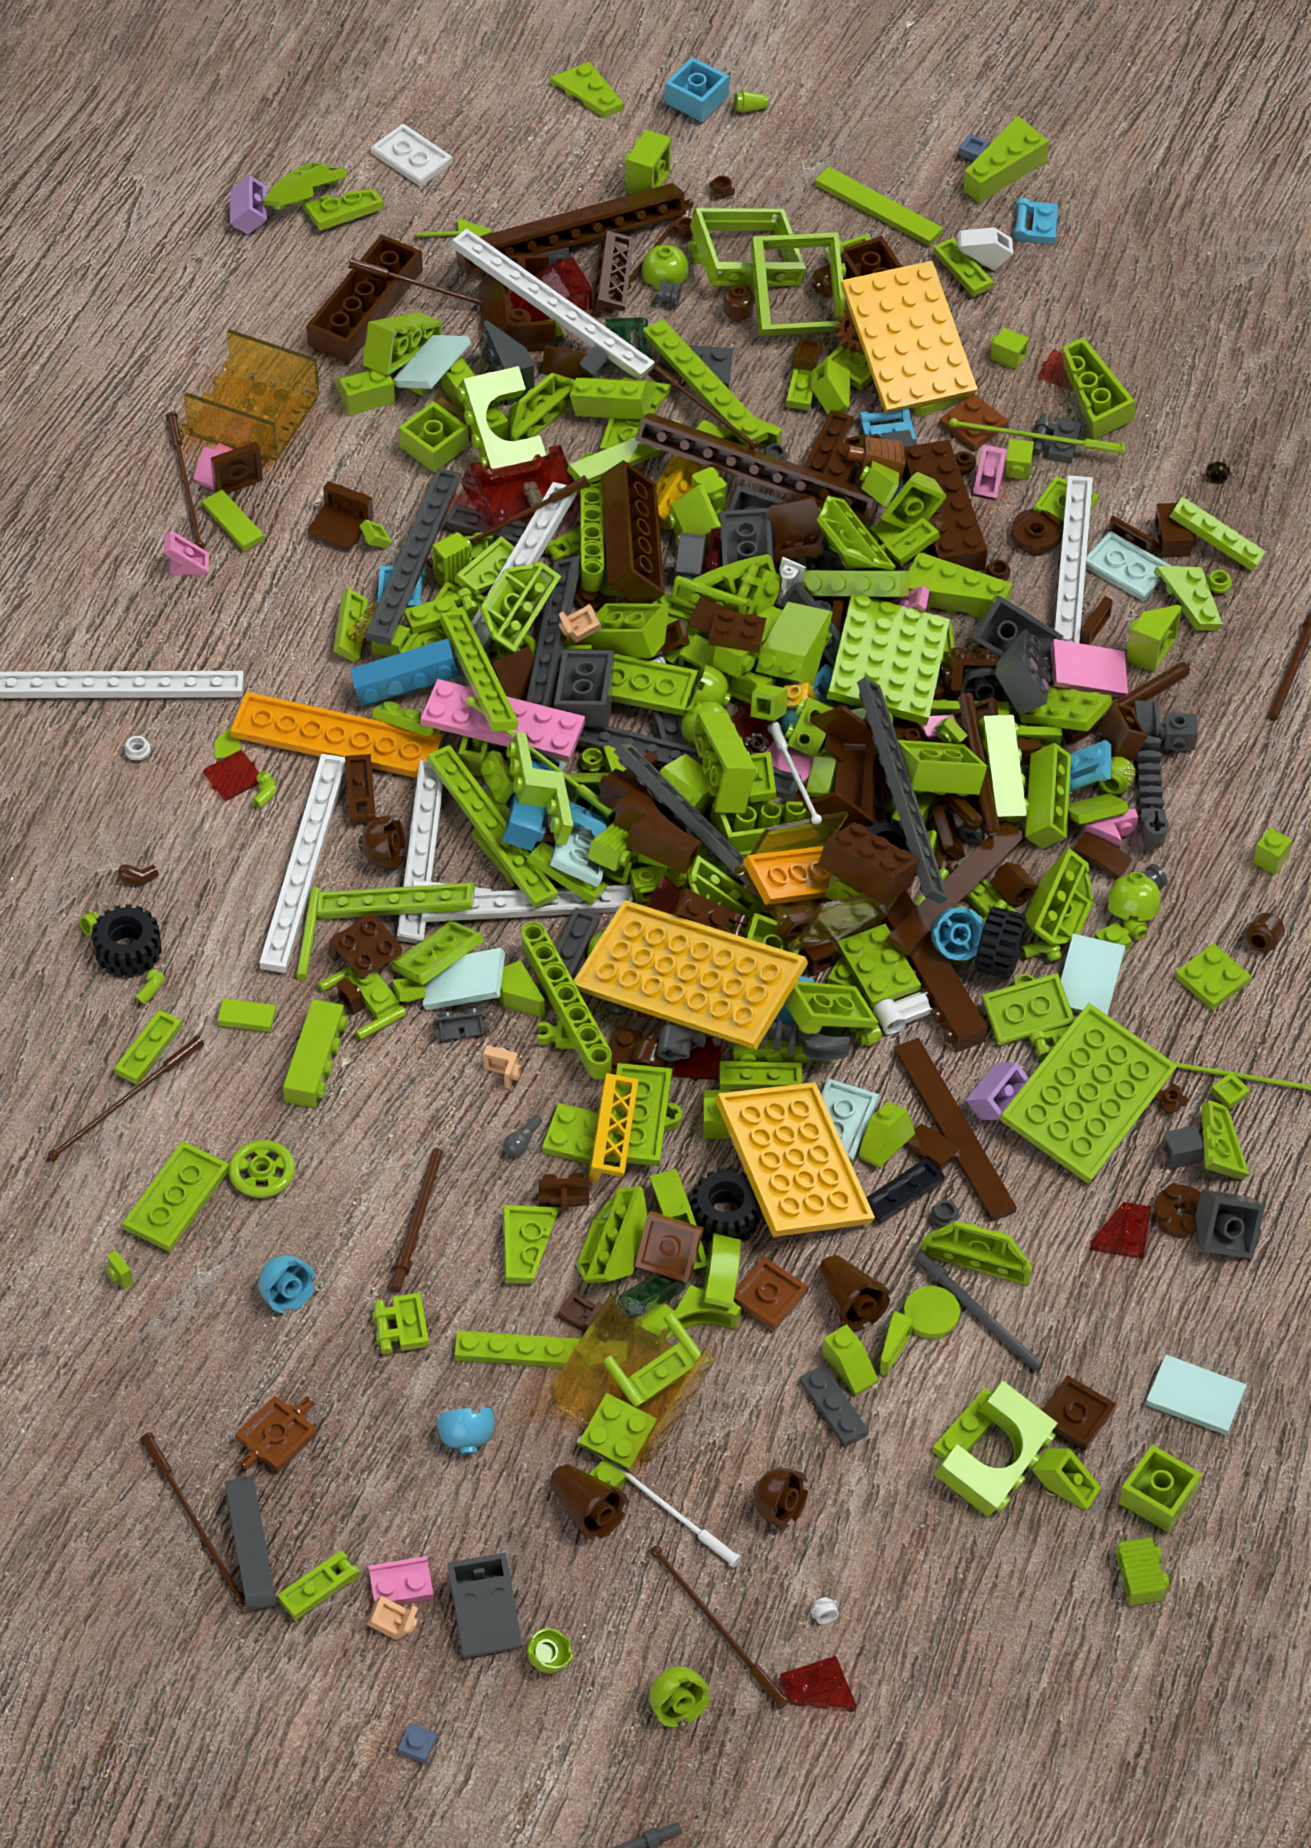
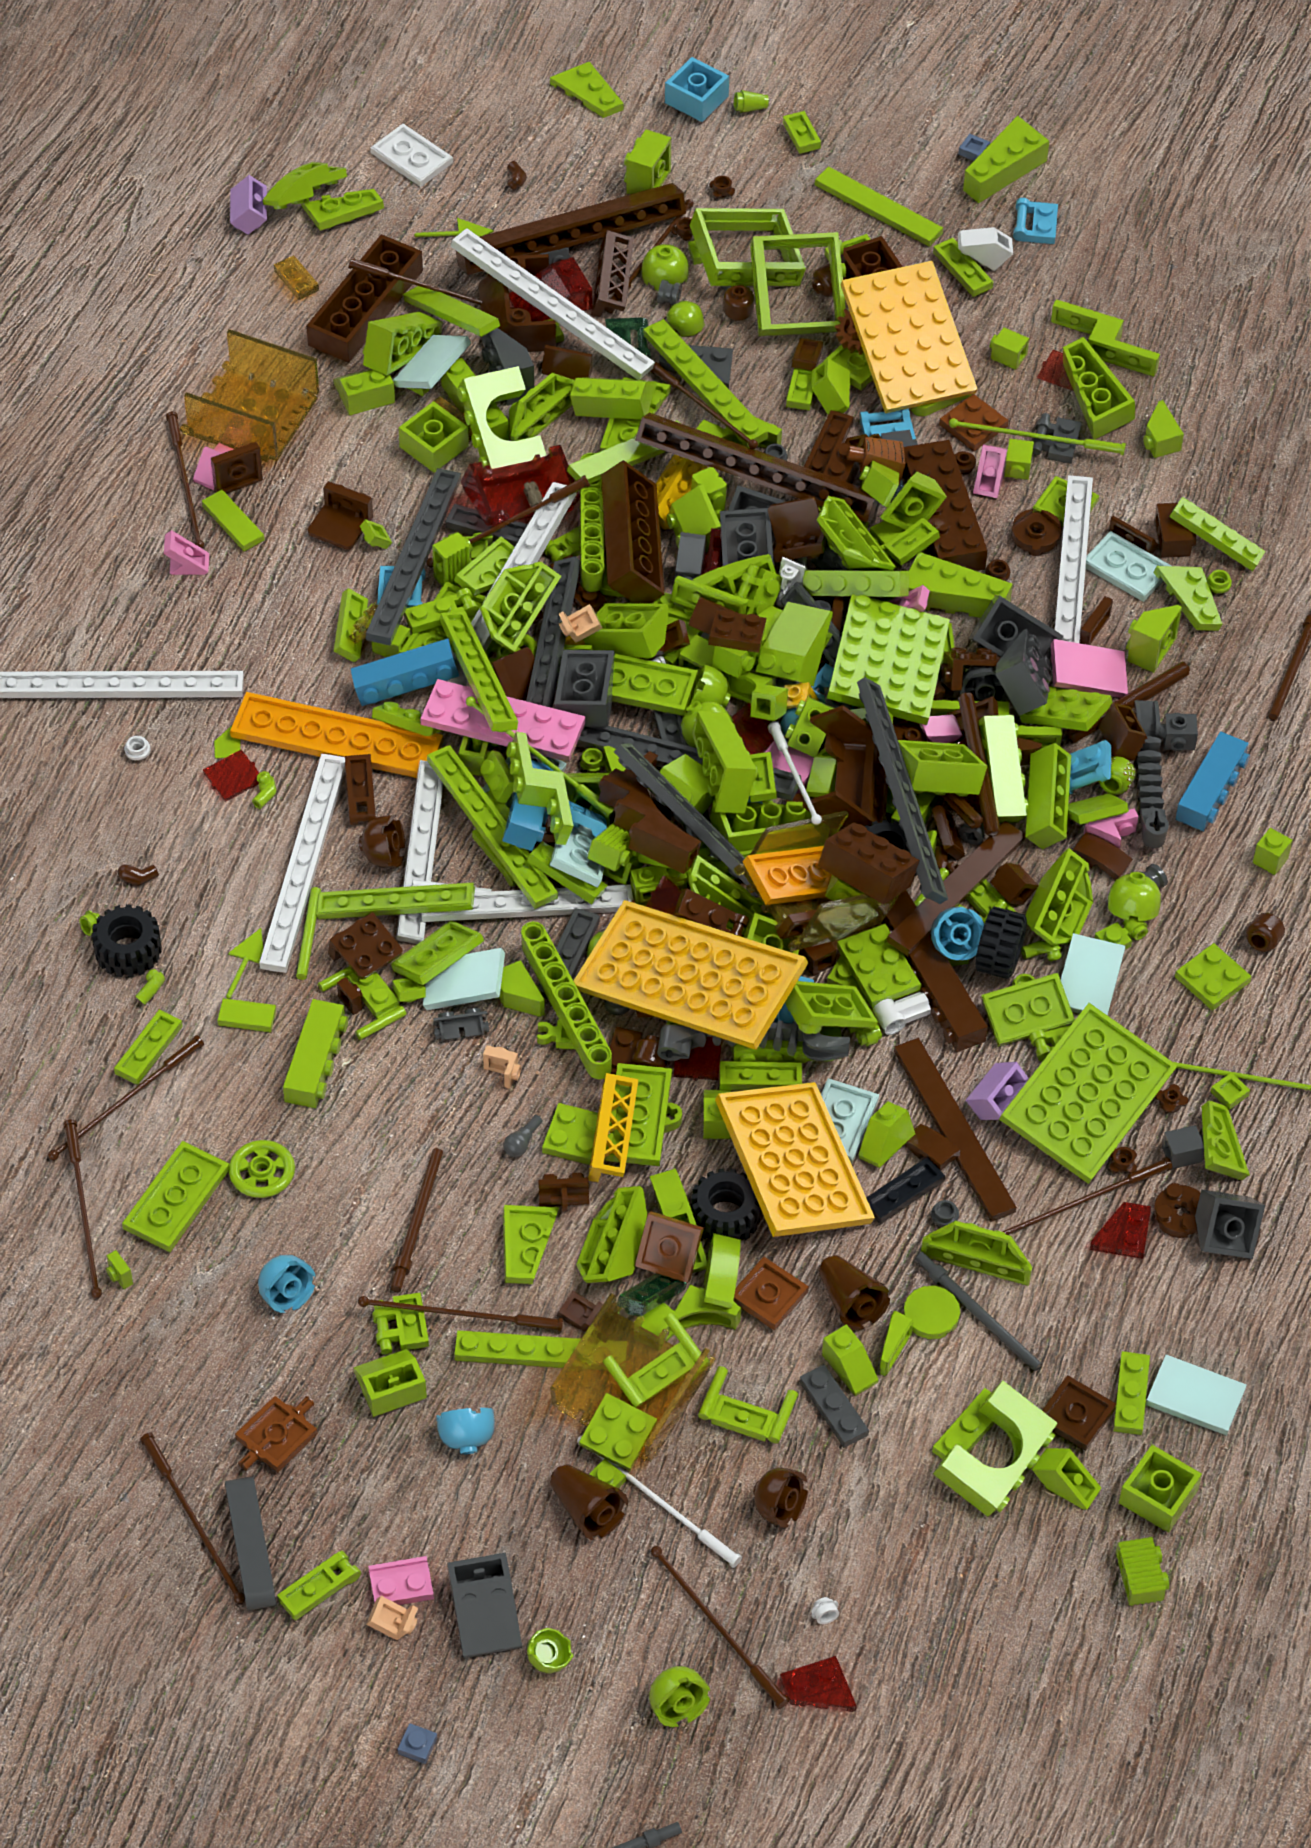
dark grey slope [580,347,608,378] -> none
dark brown plate [744,733,769,755] -> none
lime plate [934,717,968,744] -> none
dark brown plate [1206,461,1230,484] -> none
none -> reddish brown piece [63,1119,102,1298]
none -> lime piece [226,928,263,999]
none -> clear yellow plate [274,255,319,300]
none -> lime slope [353,1349,427,1417]
none -> reddish brown piece [358,1296,563,1332]
none -> lime tile [403,286,500,337]
none -> reddish brown arm [507,161,527,190]
none -> lime hair [667,301,705,337]
none -> lime plate [698,1366,798,1444]
none -> lime plate [783,111,821,154]
none -> reddish brown piece [1002,1157,1173,1235]
none -> lime bracket [1051,299,1160,377]
none -> reddish brown plate [1109,1147,1137,1174]
none -> lime plate [1113,1351,1150,1435]
none -> lime slope [1143,400,1184,458]
none -> dark azure brick [1175,731,1250,832]

